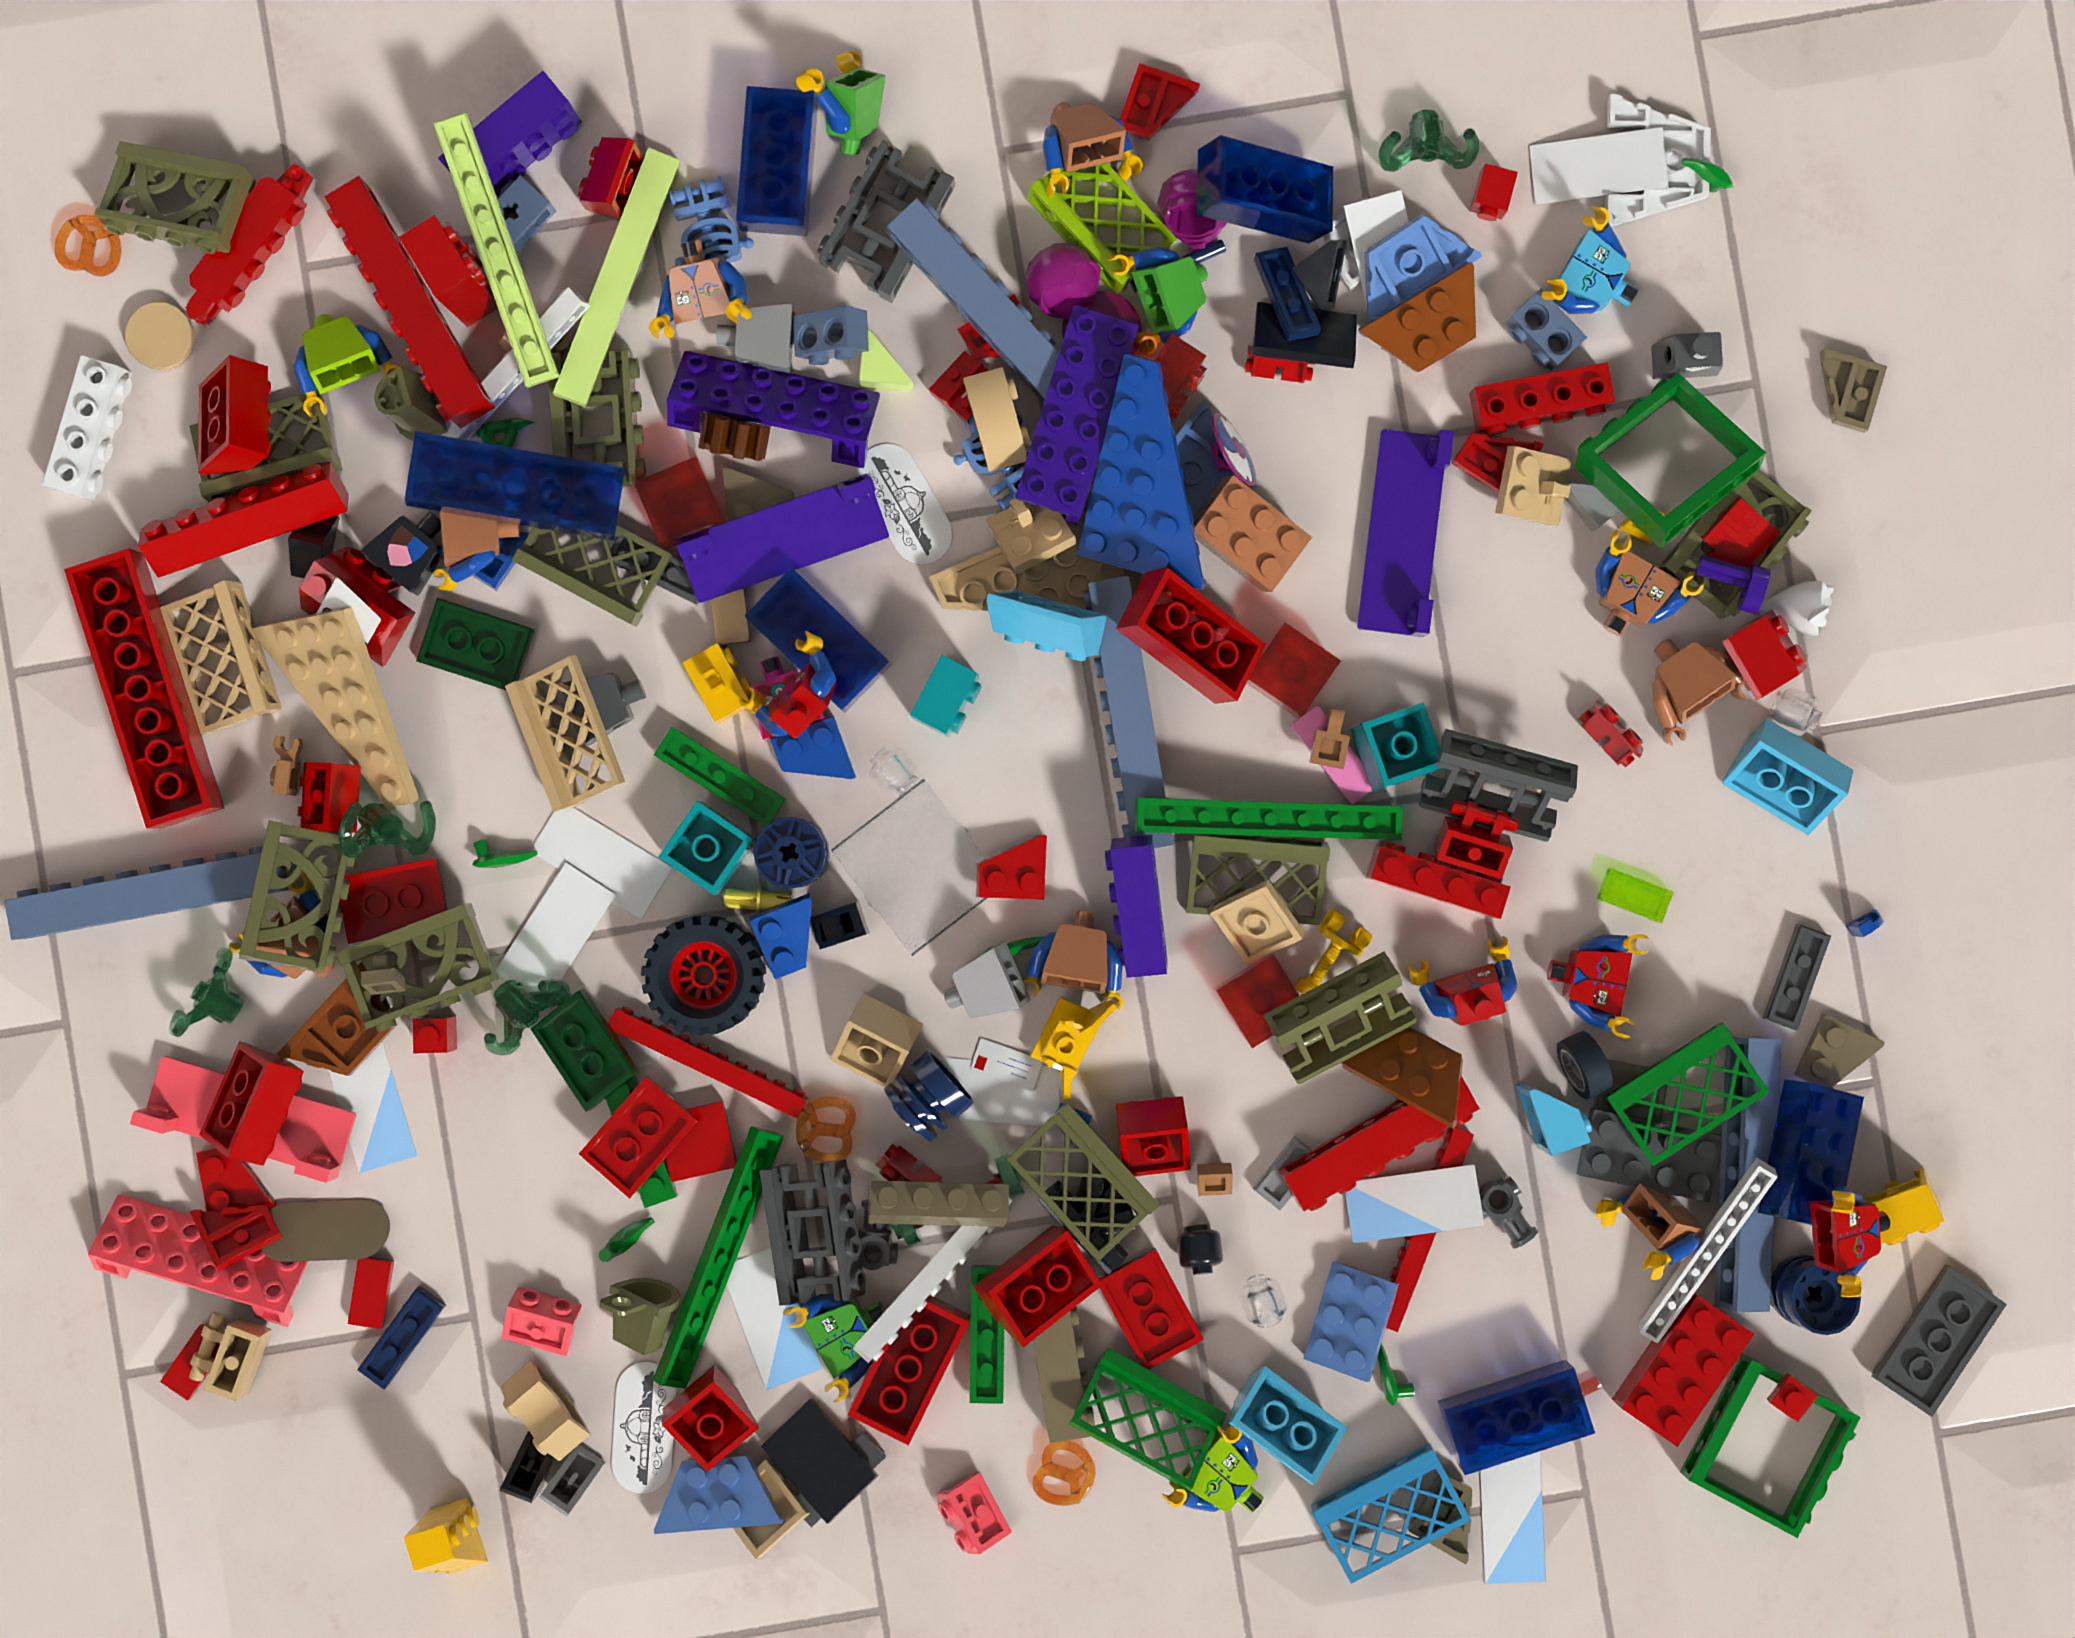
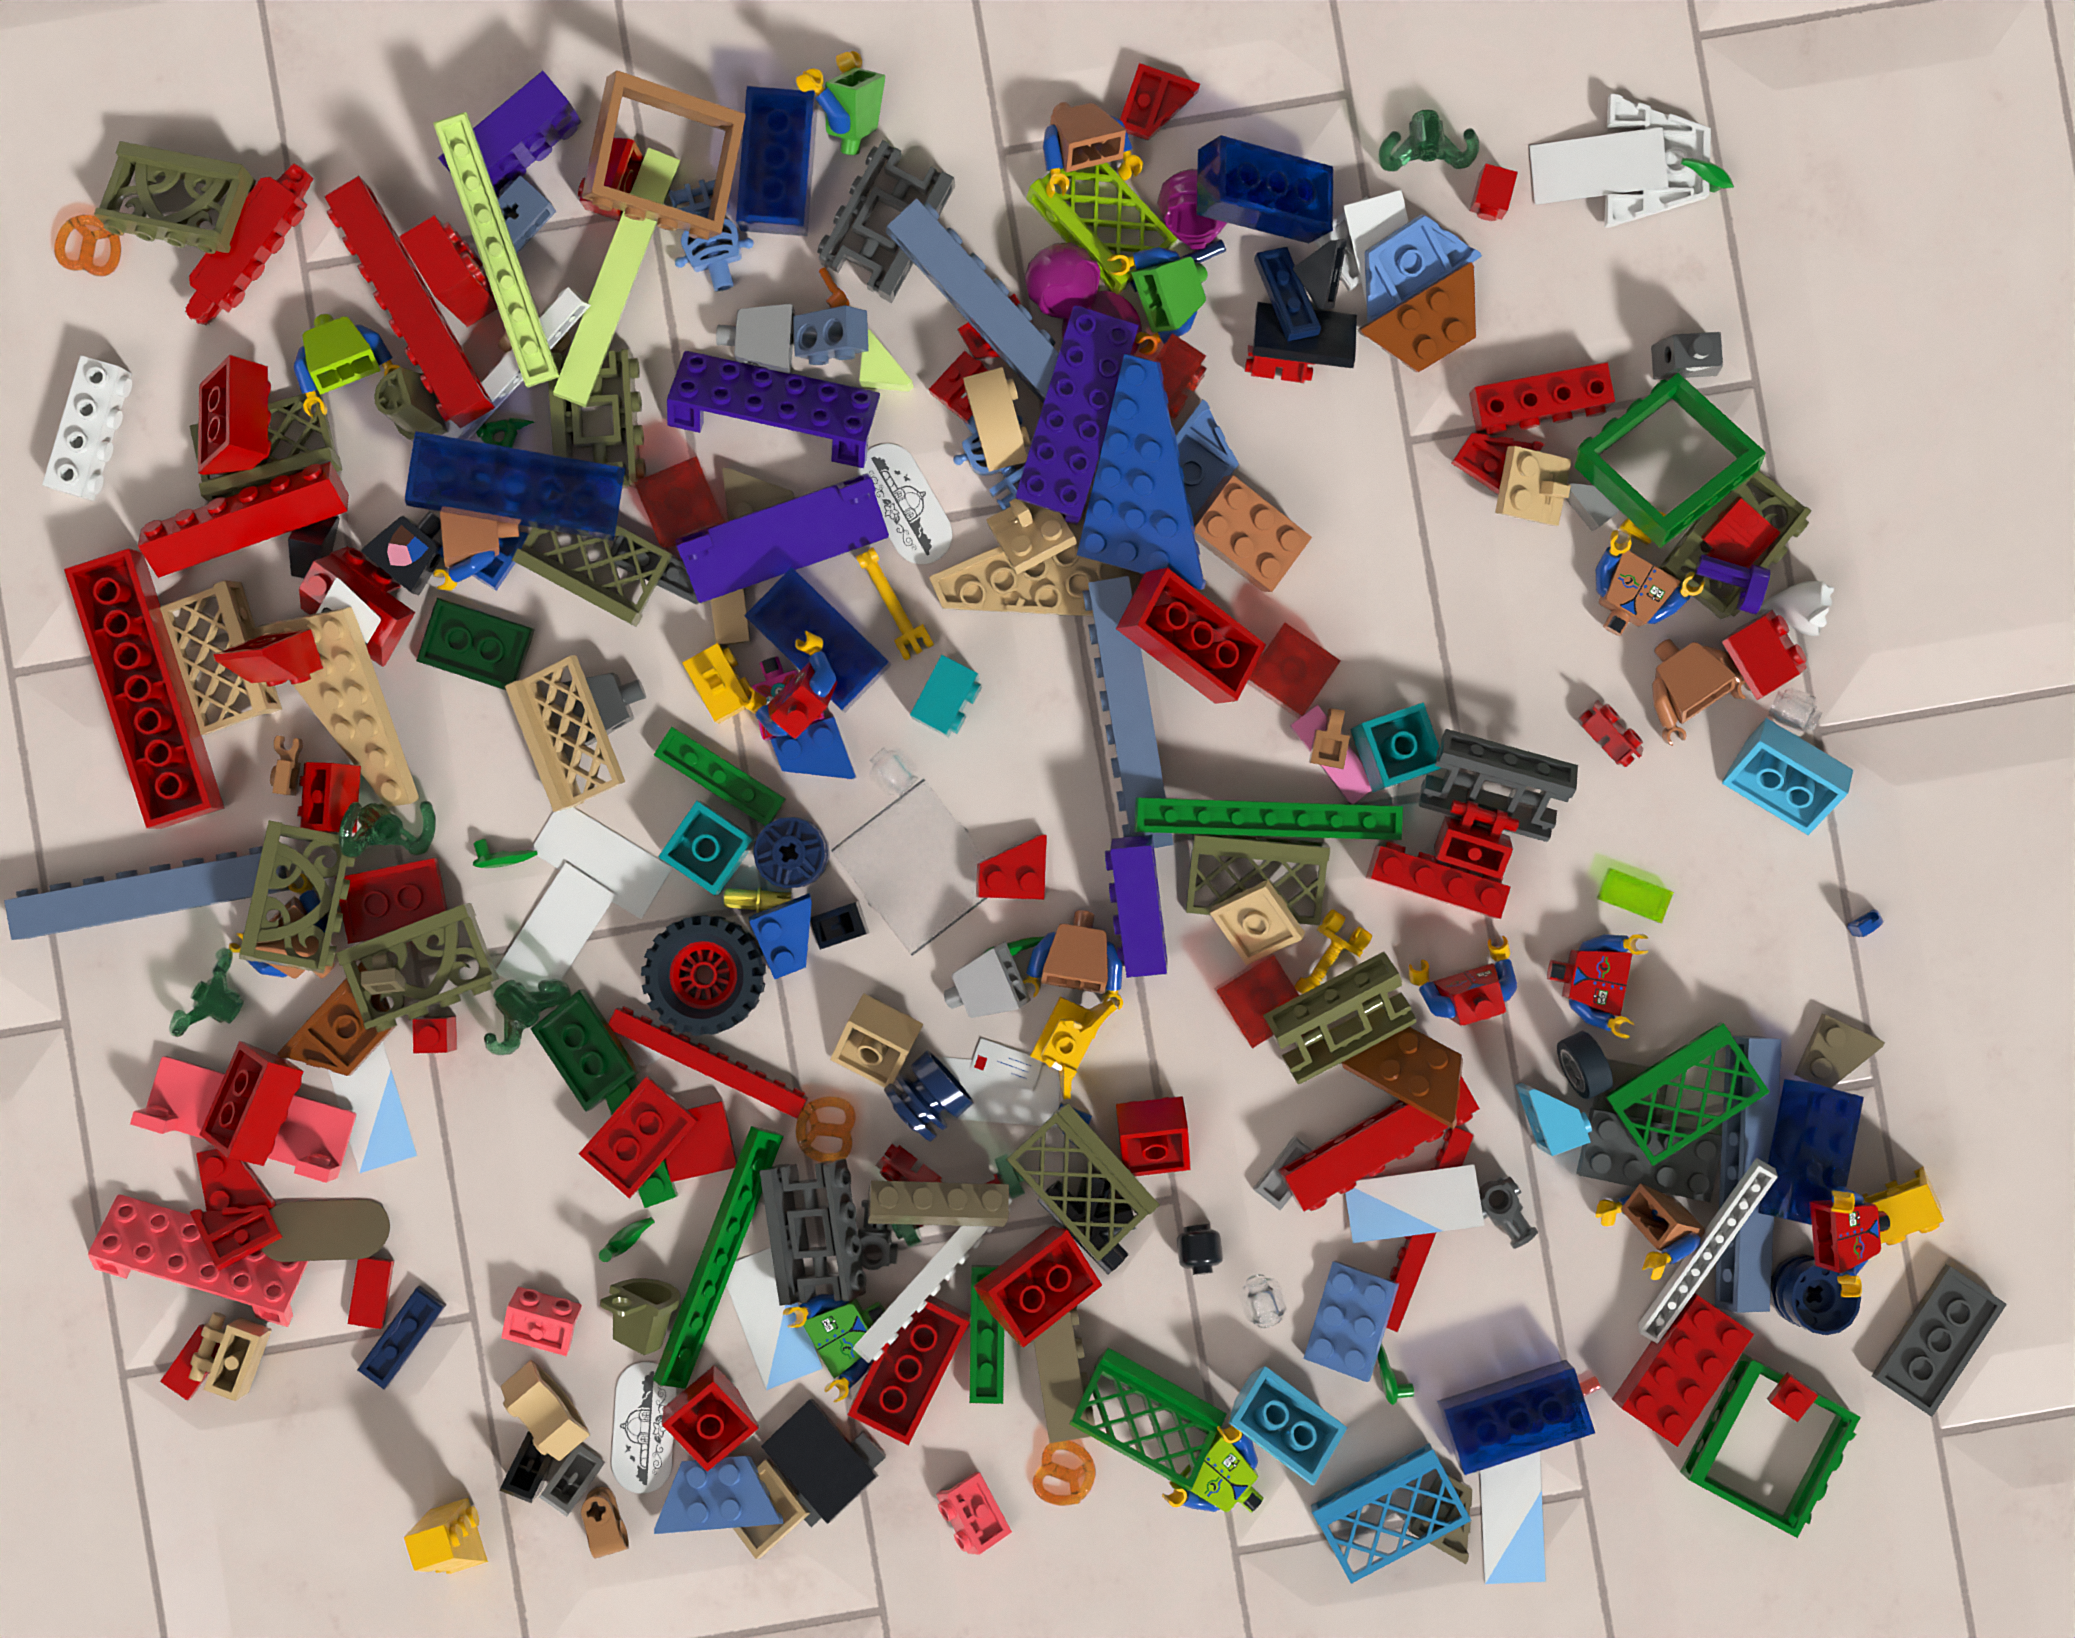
tan tile [125,302,195,370] -> none
torso [649,239,752,339] -> none
reddish brown gear [698,412,771,461] -> none
medium azure slope [986,590,1107,661] -> none
red plate [1098,1248,1204,1370] -> none
medium nougat plate [1197,1162,1233,1196] -> none
shield [1210,413,1256,487] -> none
dark purple bracket [1357,429,1454,637] -> none
sand blue brick [1505,288,1587,371] -> none
torso [1541,206,1639,314] -> none
dark grey tile [1762,924,1831,1031] -> none
dark tan wing [1820,347,1887,433] -> none
none -> red slope [213,629,323,687]
none -> medium nougat piece [581,1486,629,1559]
none -> medium nougat window [582,70,746,240]
none -> orange hand [819,267,850,308]
none -> yellow hinge [855,547,934,661]

